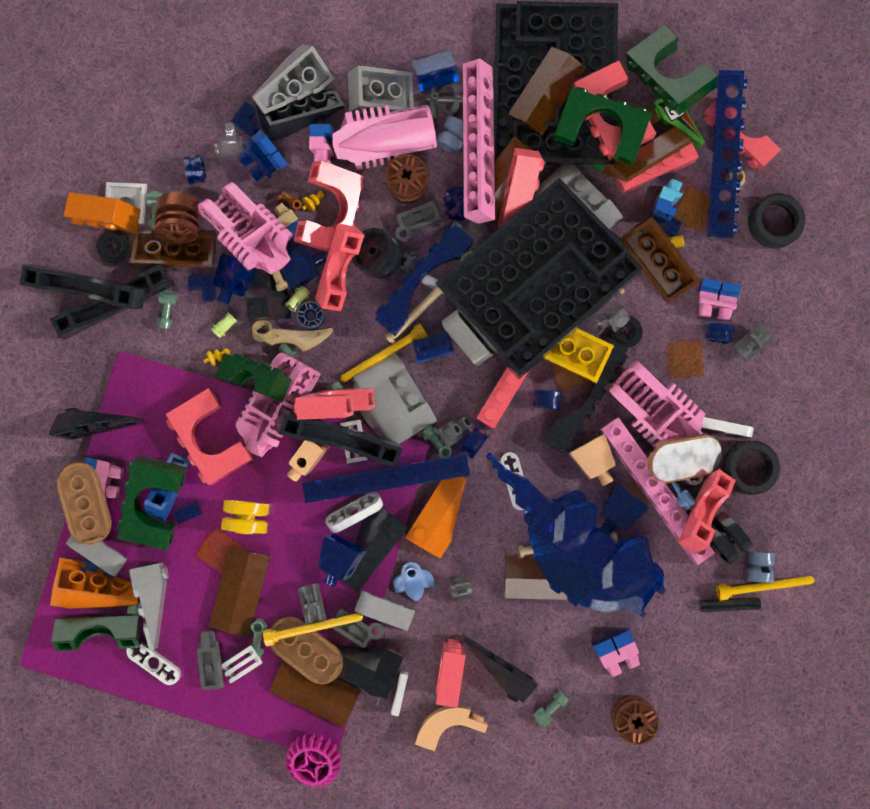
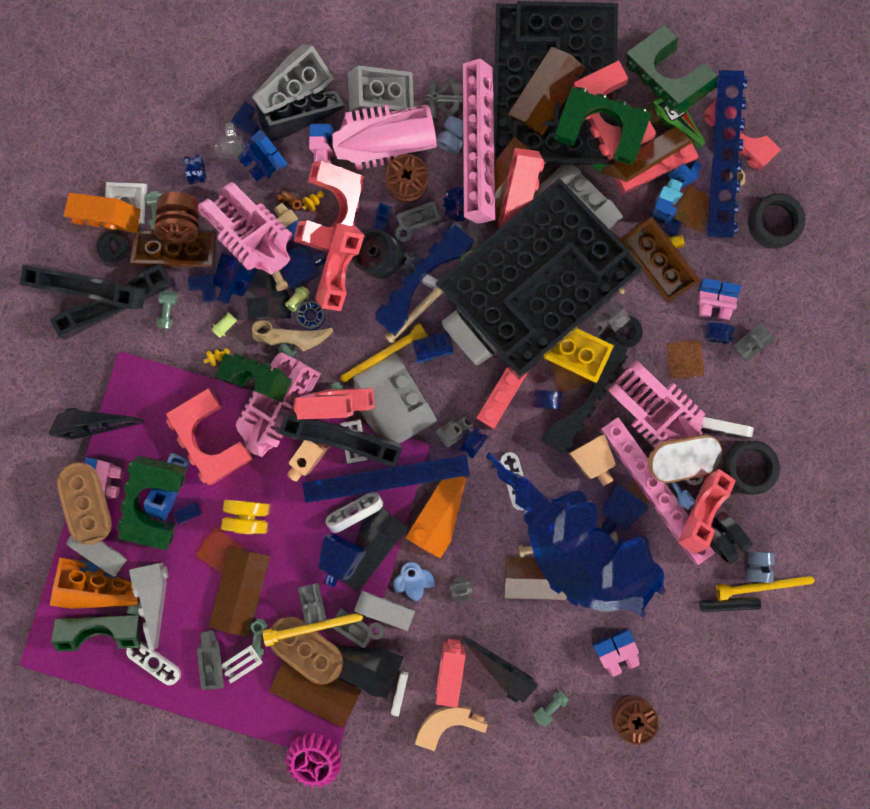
clear blue brick [412,50,459,92] -> none
sand green bar [422,425,453,460] -> none
none -> clear blue piece [372,202,392,232]
none -> blue bracket [668,160,701,189]

